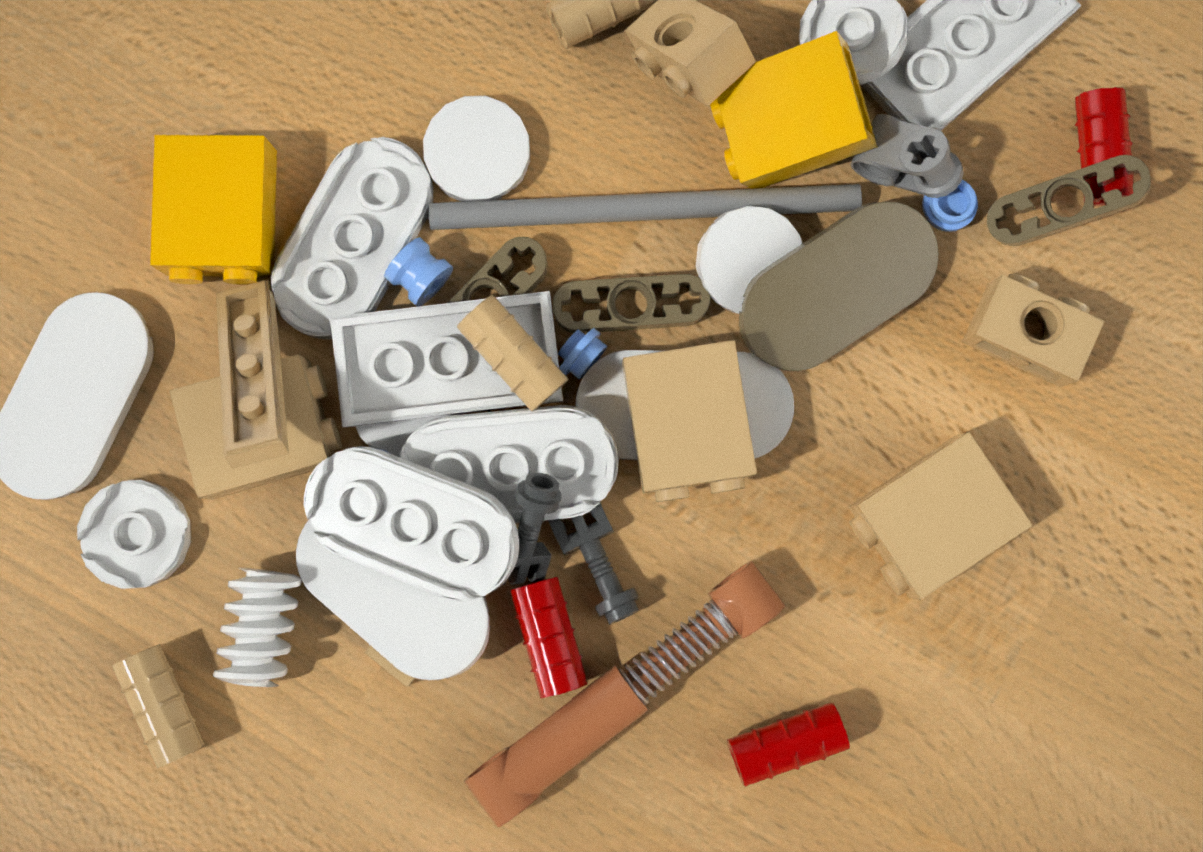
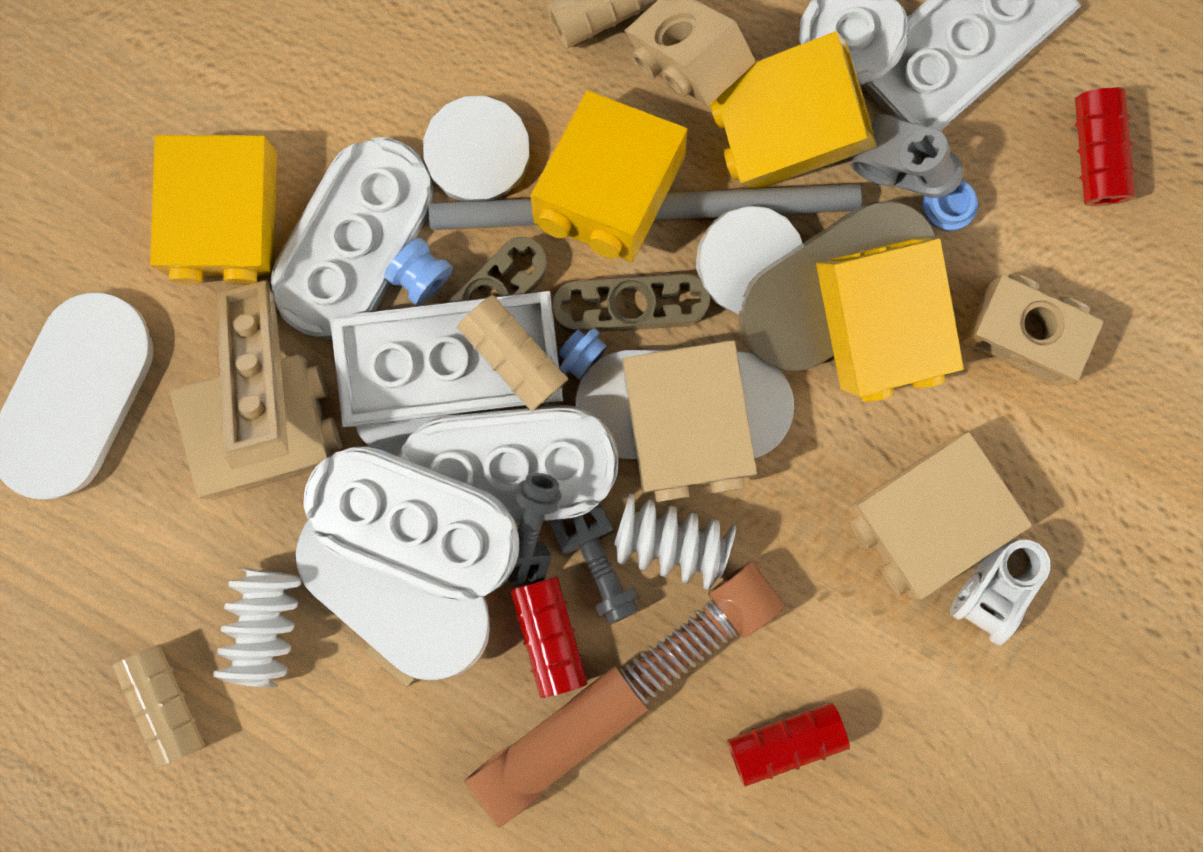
white tile [77,480,191,589] -> none
dark tan beam [987,155,1151,246] -> none
none -> yellow brick [530,90,688,263]
none -> white piece [614,494,736,590]
none -> yellow brick [816,237,964,402]
none -> white piece [950,538,1050,646]

